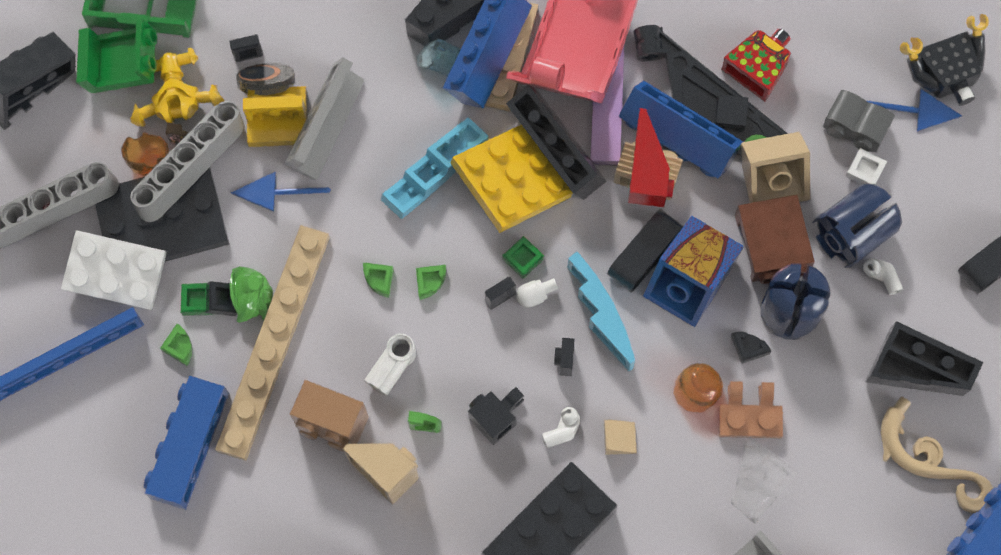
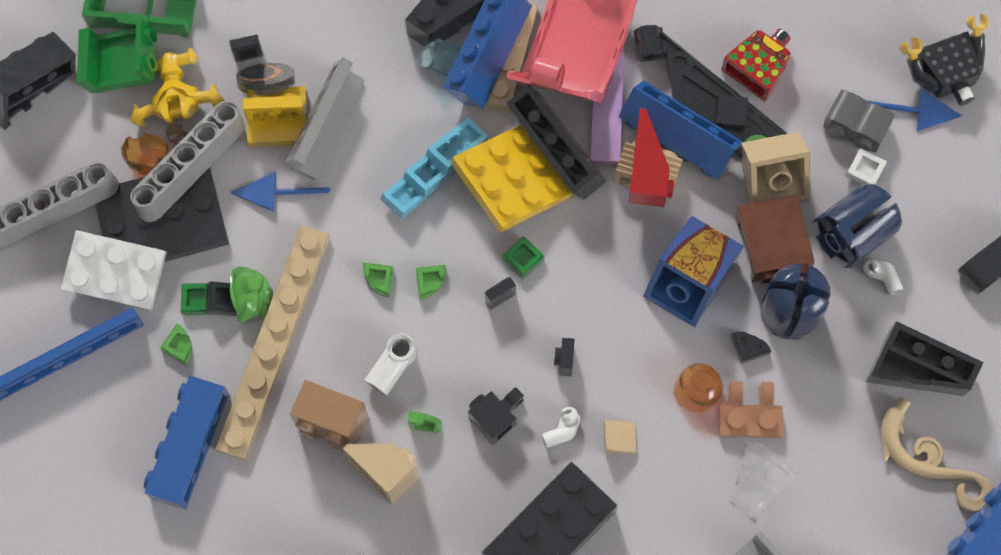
white cylinder [516,278,558,308] -> none
medium azure slope [567,251,635,371] -> none
black beam [607,209,684,293] -> none

